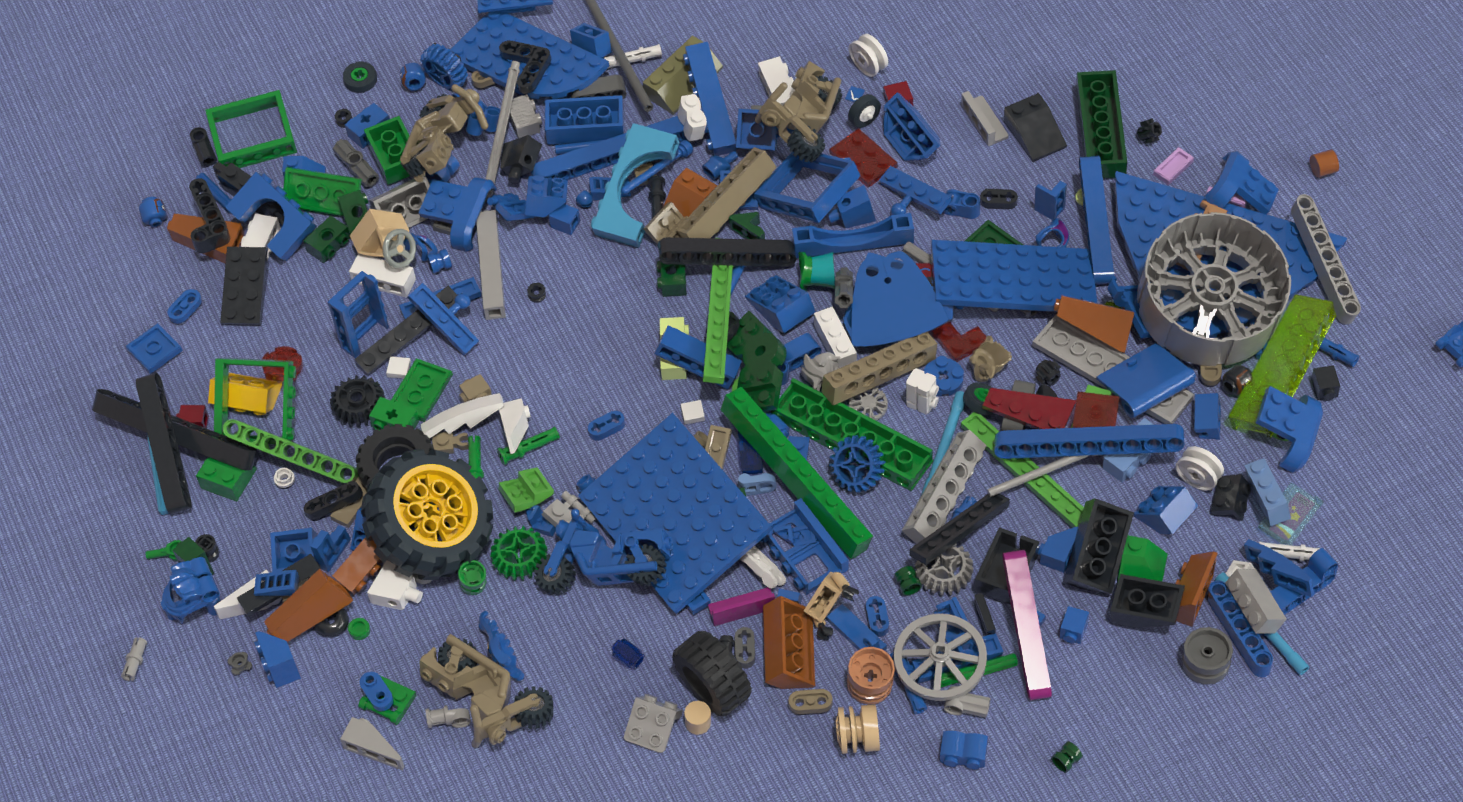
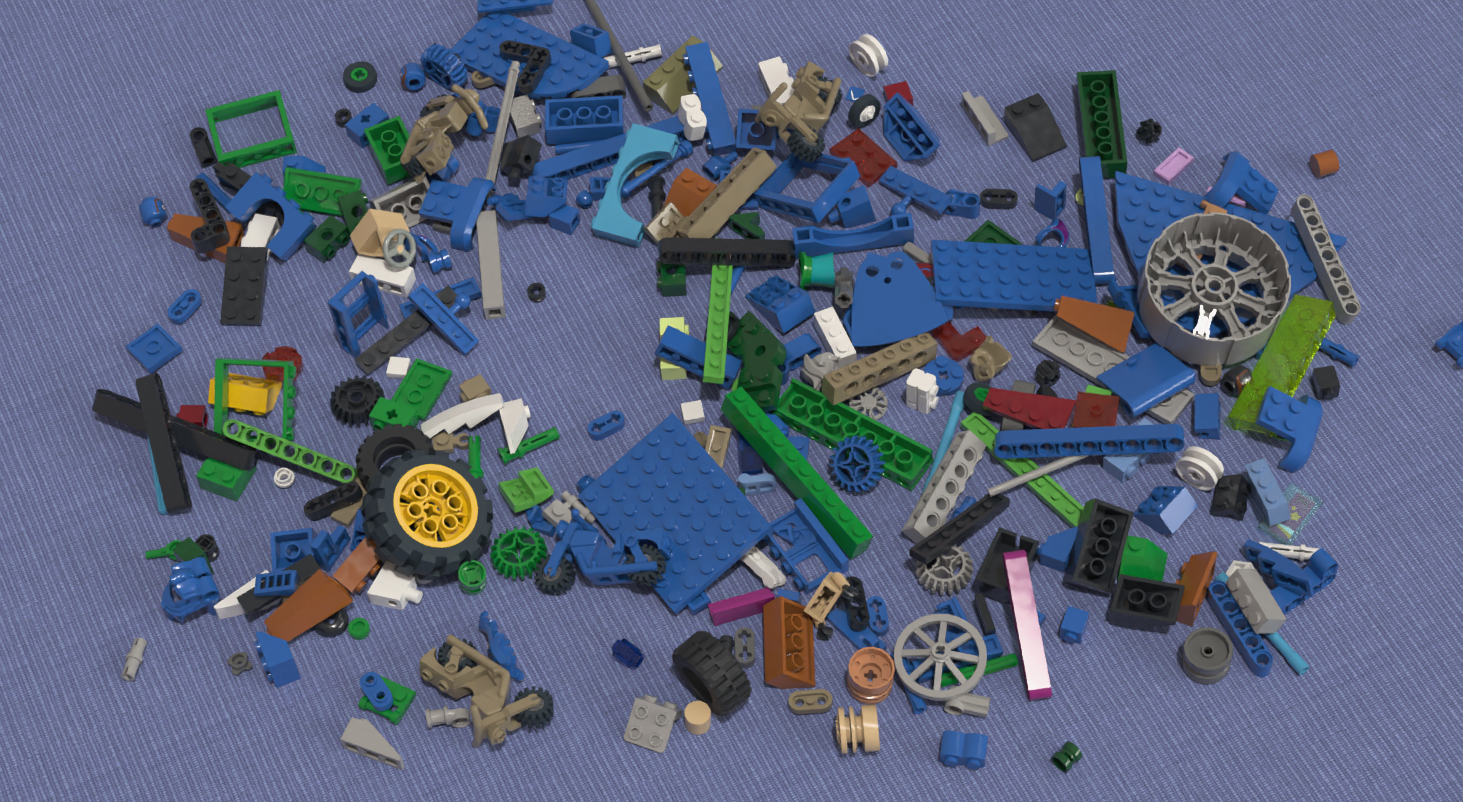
dark grey piece [333,139,379,188] -> none
dark green wheel [894,566,922,596] -> none
none -> black beam [843,576,870,631]

